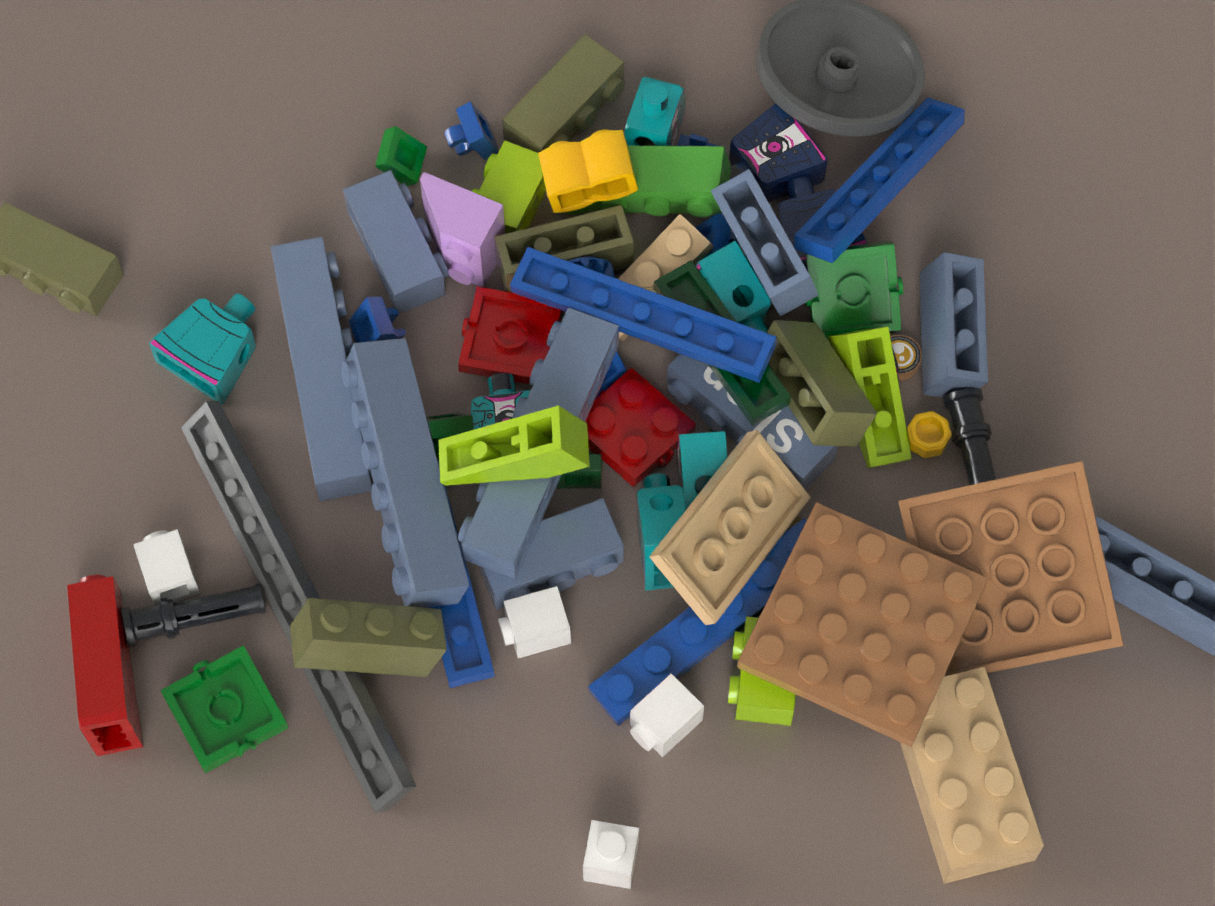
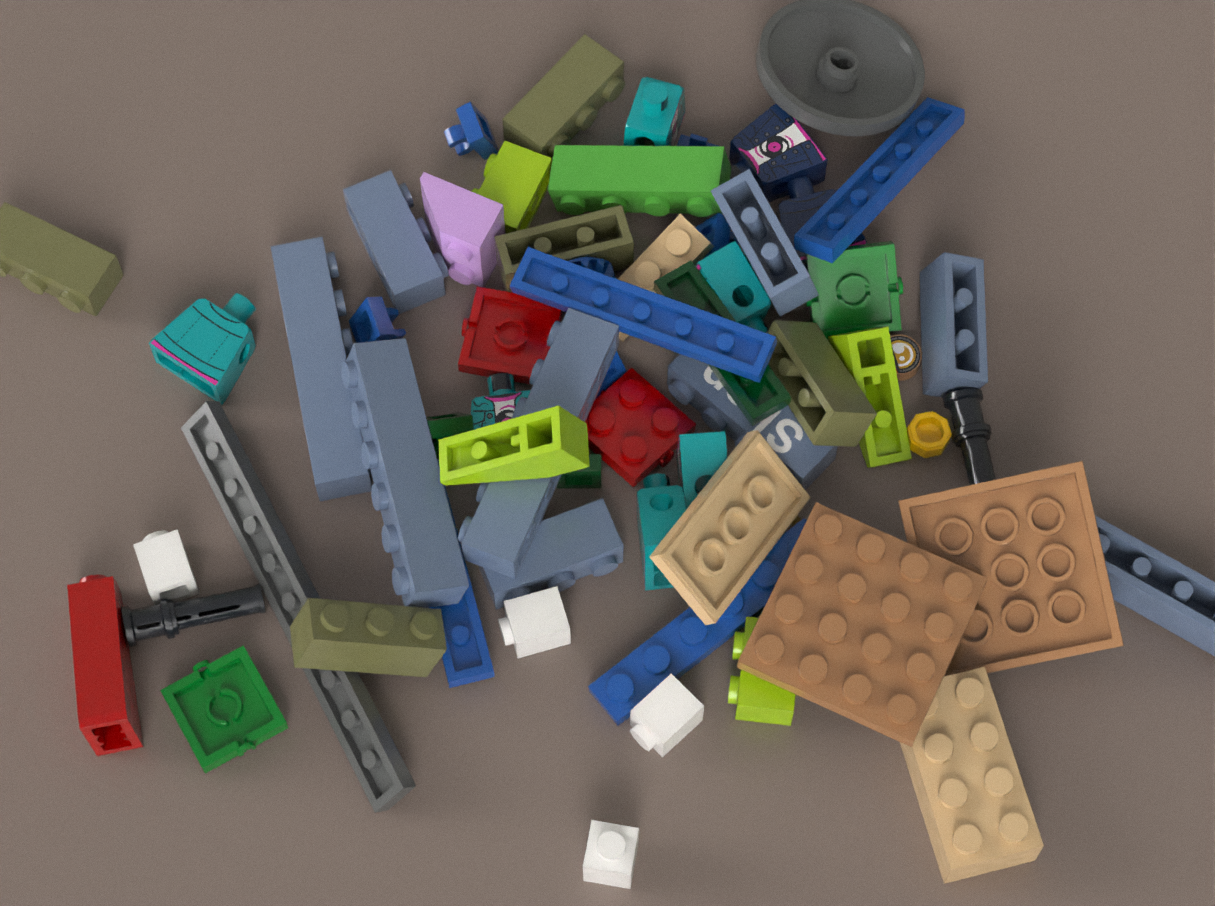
green plate [375,126,427,187] -> none
yellow brick [538,129,639,213] -> none

